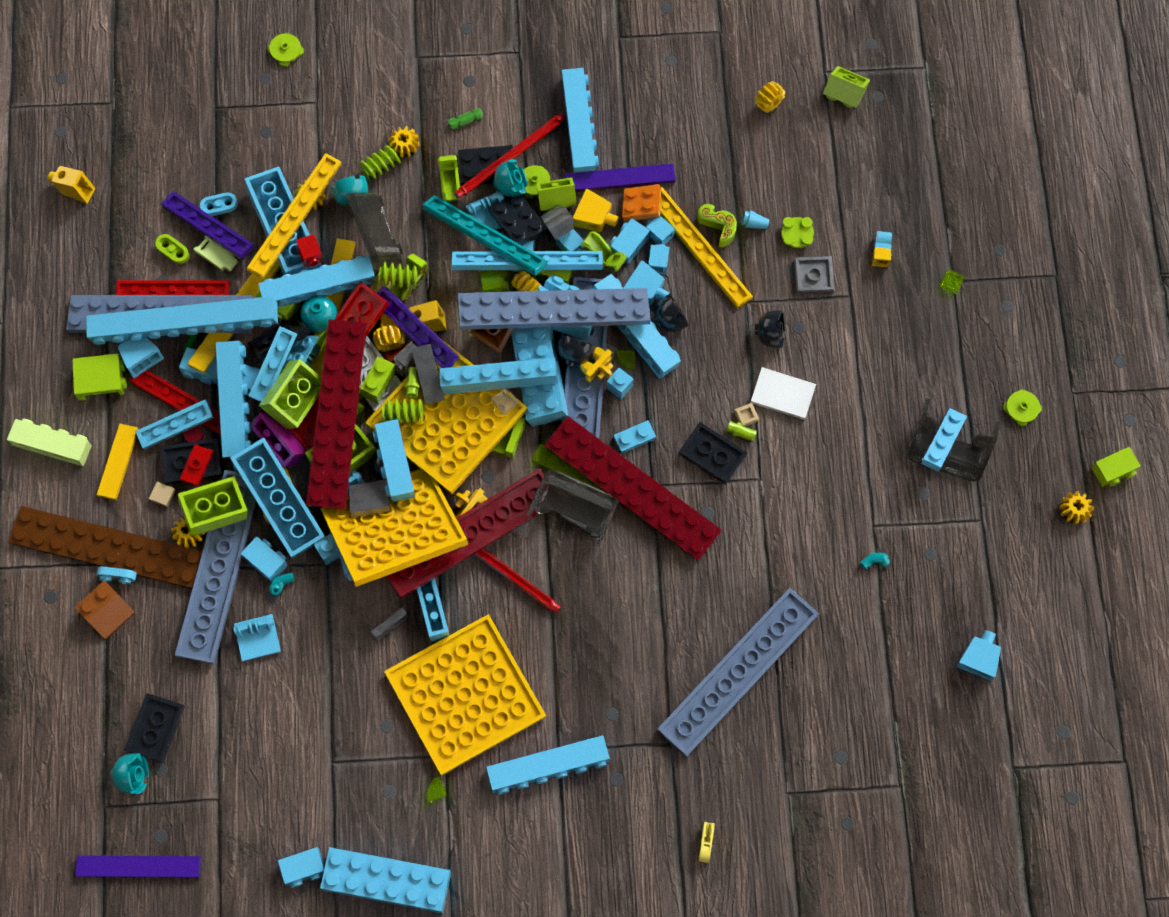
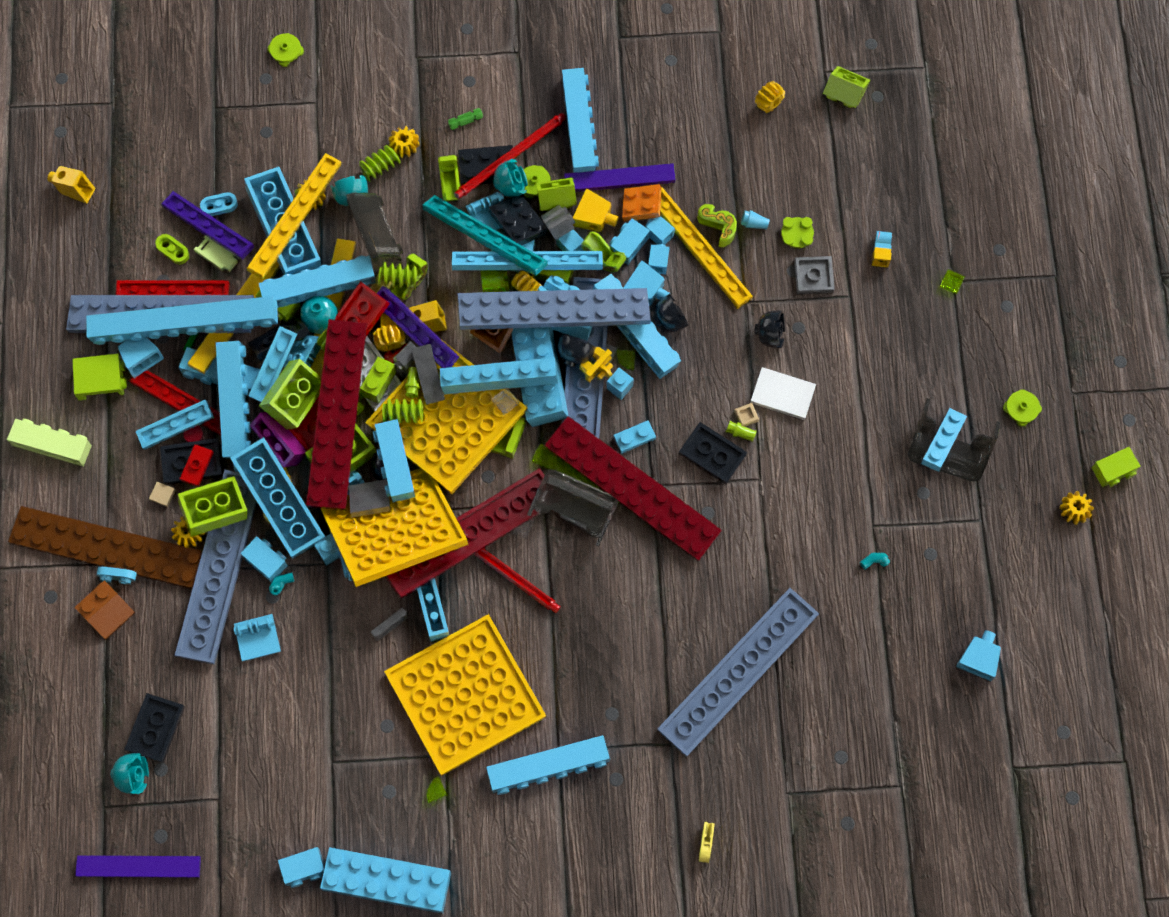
yellow tile [97,424,139,501] -> none
red brick [296,234,322,267] -> none
yellow hips [455,488,487,518] -> none

